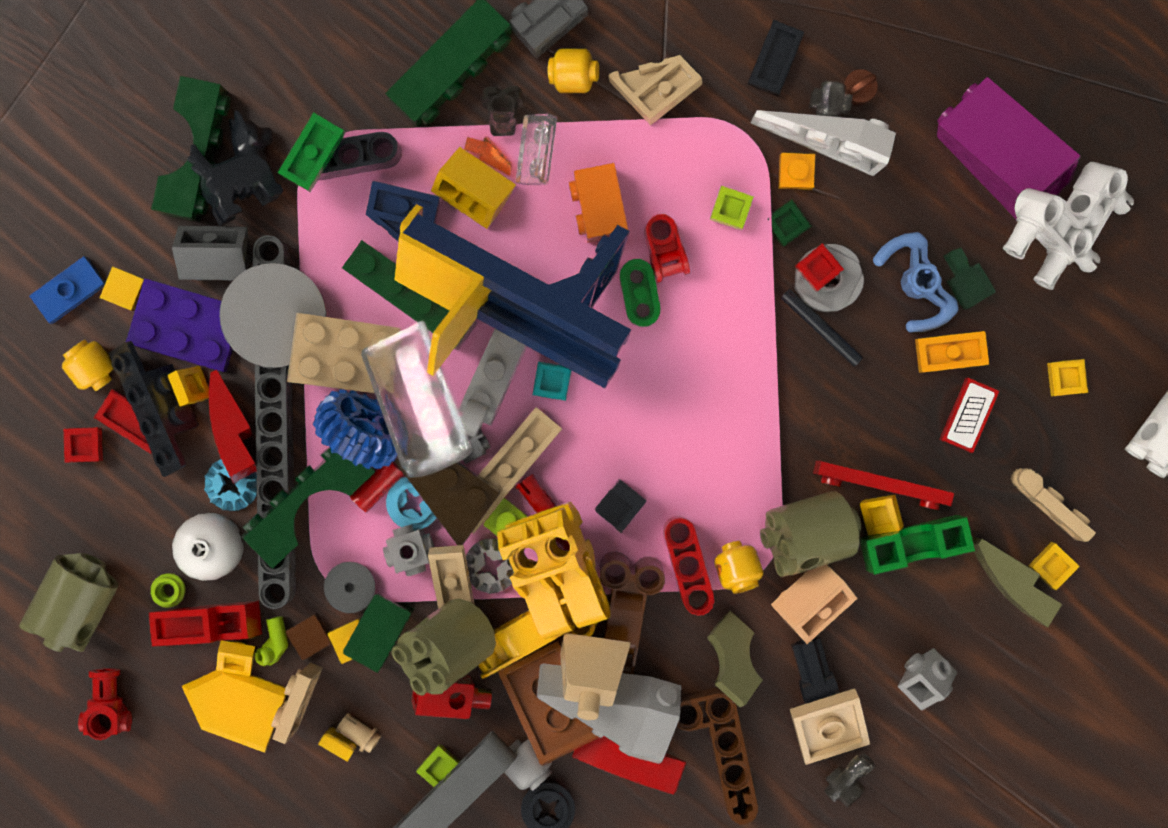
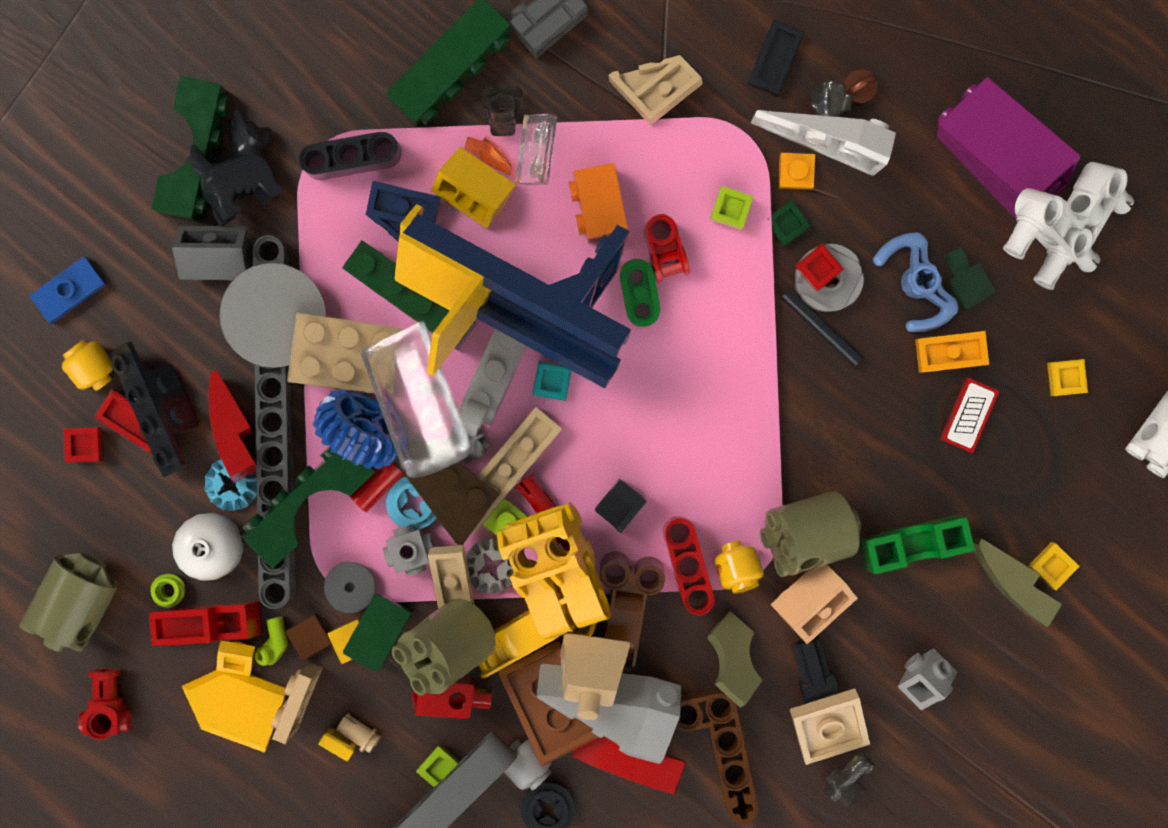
yellow tile [100,266,144,311] -> none
dark purple plate [126,278,233,372] -> none
yellow tile [168,365,209,407] -> none
green plate [278,112,346,192] -> none
yellow head [548,49,599,93] -> none
red plate [813,461,954,510] -> none
yellow plate [860,495,904,536] -> none
tan hinge [1010,468,1096,542] -> none

